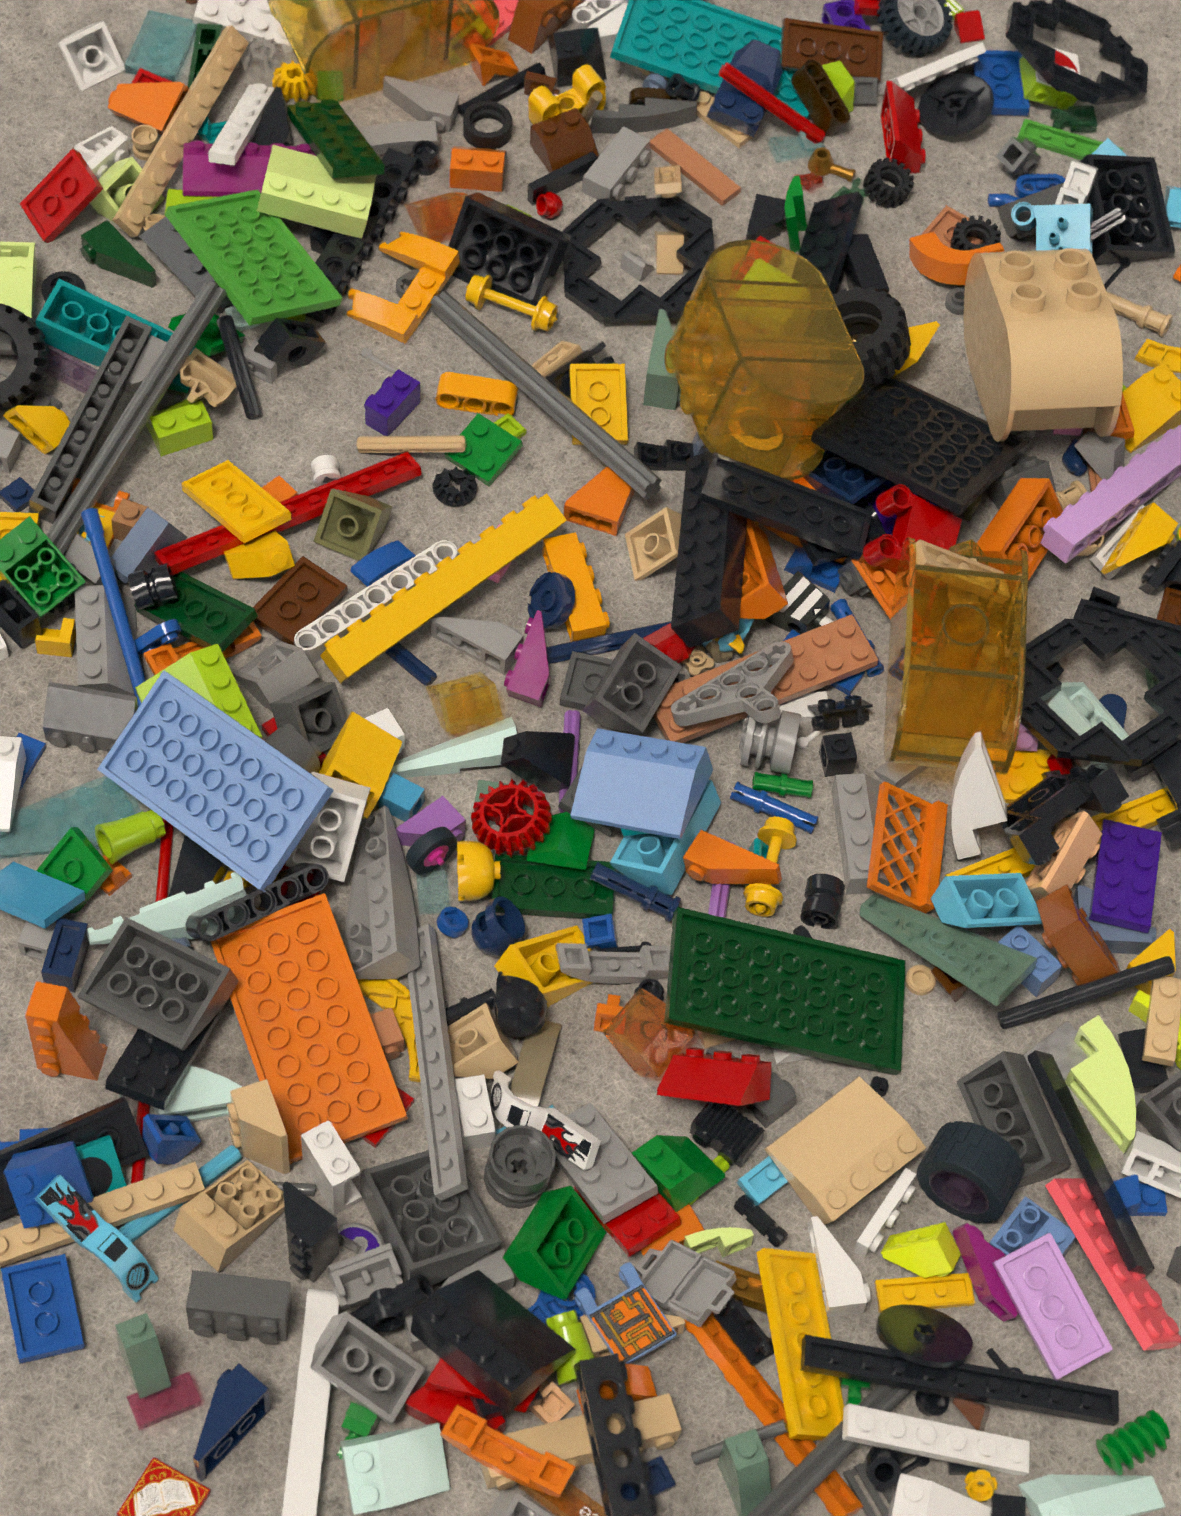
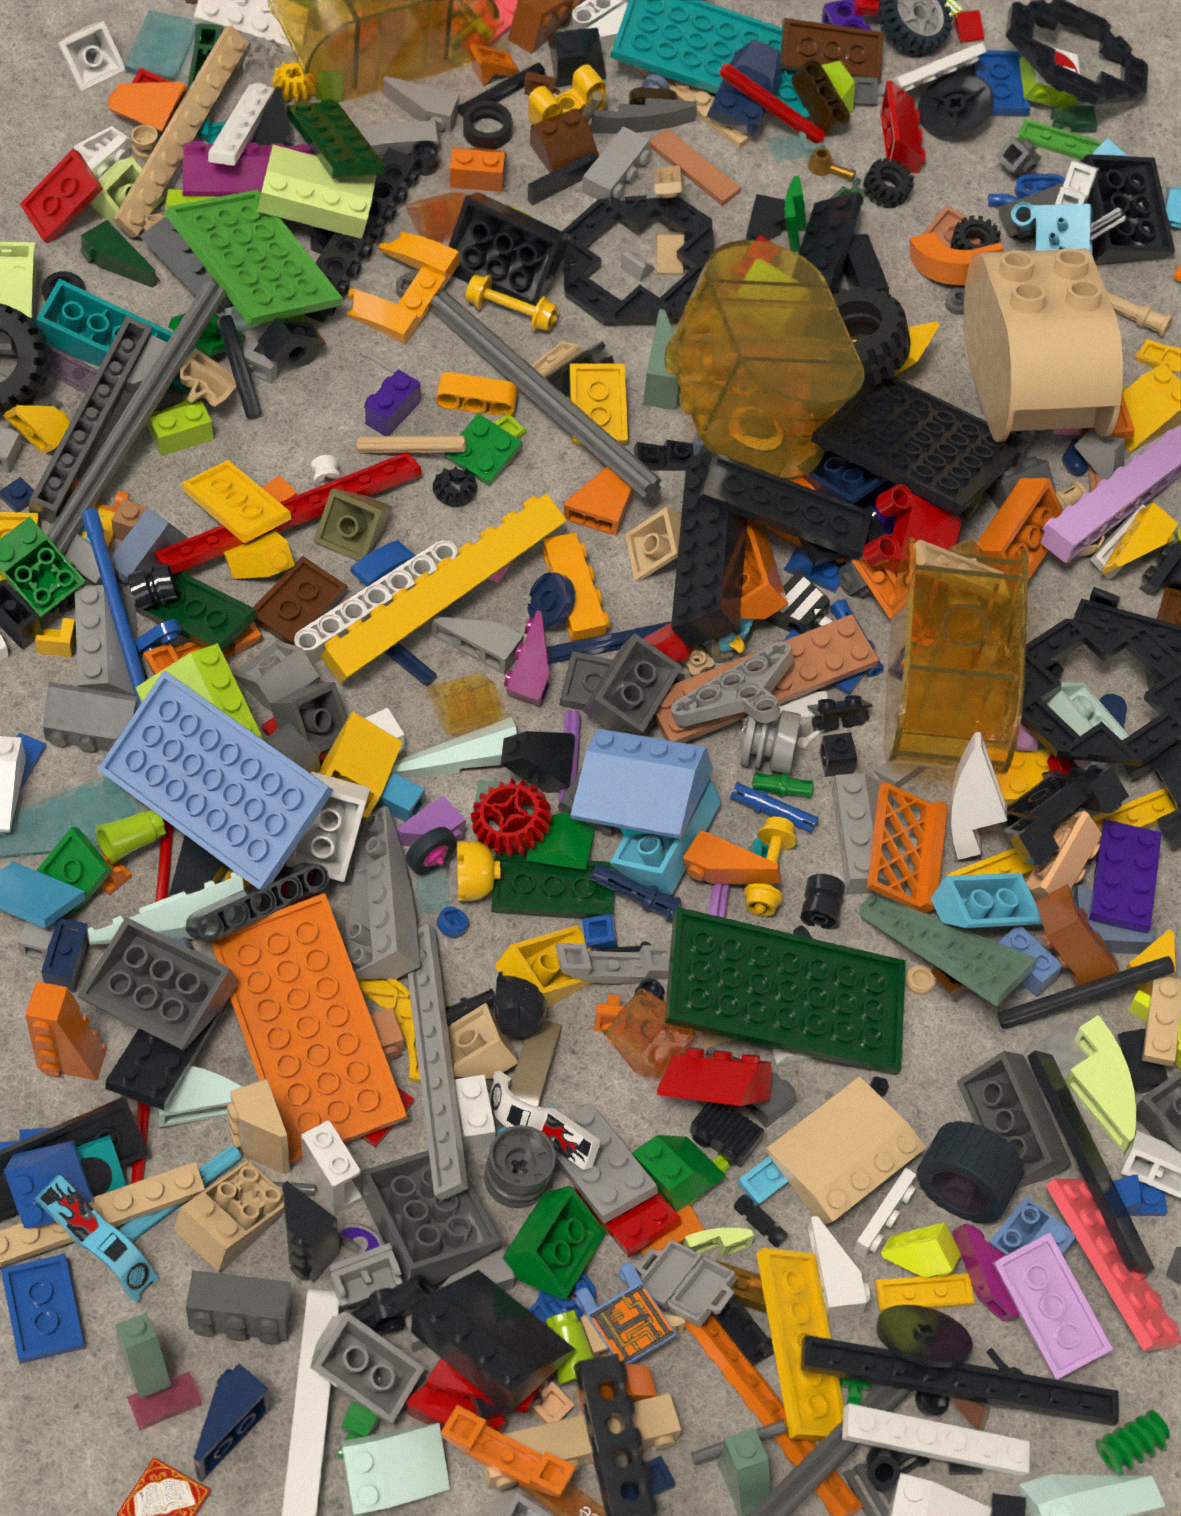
blue slope [142,1114,201,1165] -> none
dark blue helmet [471,897,525,957] -> none
red plate [536,192,563,219] -> none
black bush [666,74,700,101] -> none
clear red piece [795,172,823,190] -> none
yellow plate [965,1469,997,1501] -> none
black hinge [1104,262,1131,291] -> none

